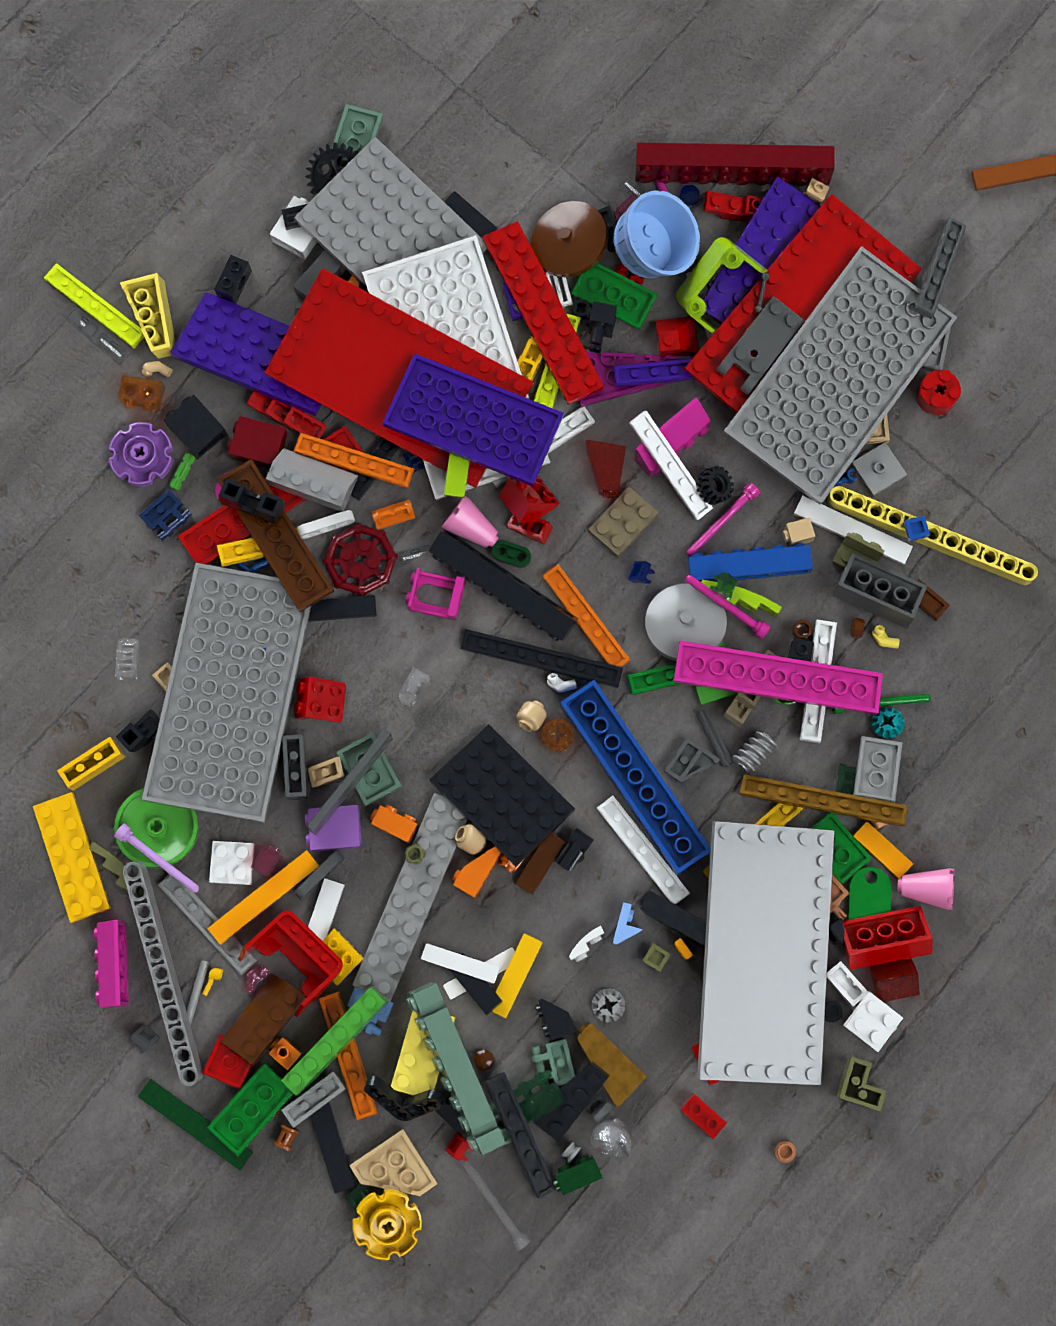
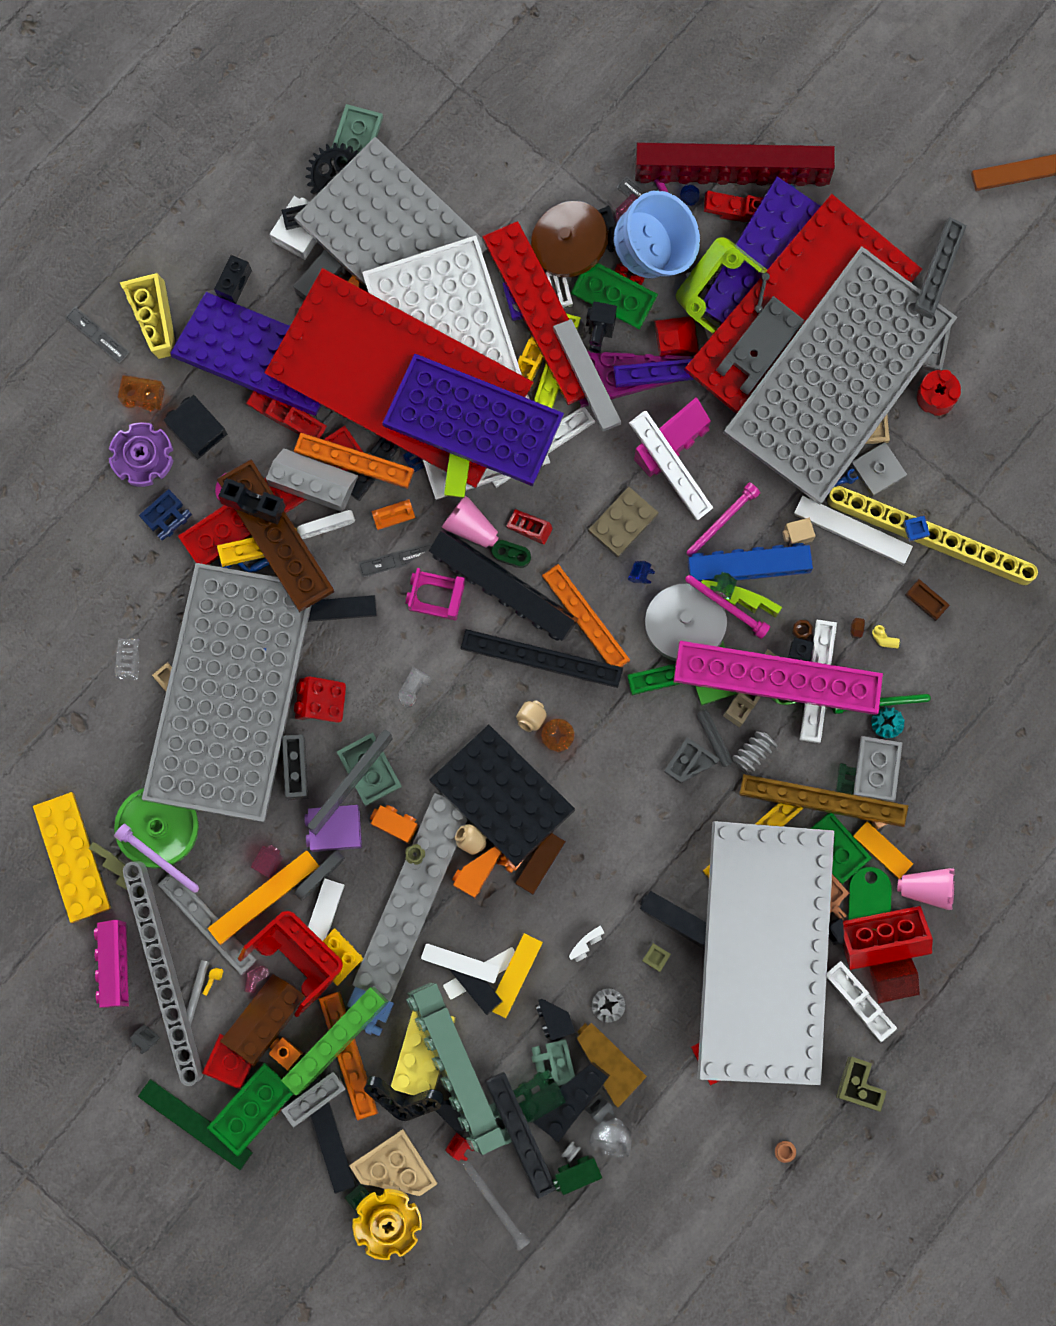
neon yellow tile [44,263,144,349] -> none
yellow brick [57,737,126,791] -> none
black brick [116,709,160,752] -> none
tan arm [142,361,173,378] -> none
bright green axle [169,453,195,491] -> none
white plate [209,841,255,885] -> none
dark red brick [227,416,288,469] -> none
dark orange bush [273,1124,299,1151] -> none
tan slope [308,757,344,788] -> none
dark red plate [322,523,398,596] -> none
black tile [444,191,498,239] -> none
reddish brown tile [474,1050,495,1071] -> none
red slope [499,477,560,523] -> none
white arm [547,673,577,693] -> none
black piece [555,828,594,872] -> none
blue brick [560,680,711,876] -> none
black bush [573,300,590,320] -> none
clear red slope [586,440,626,499] -> none
white tile [597,796,690,905] -> none
light blue slope [612,902,642,945] -> none
light orange tile [674,938,693,960] -> none
red brick [679,1094,727,1139] -> none
black tyre [696,466,734,505] -> none
tan bracket [802,178,829,204] -> none
black tile [824,1001,842,1023] -> none
olive bracket [832,532,885,569] -> none
dark grey slope [832,552,927,629] -> none
white plate [843,991,903,1052] -> none
none -> light grey tile [553,319,621,432]

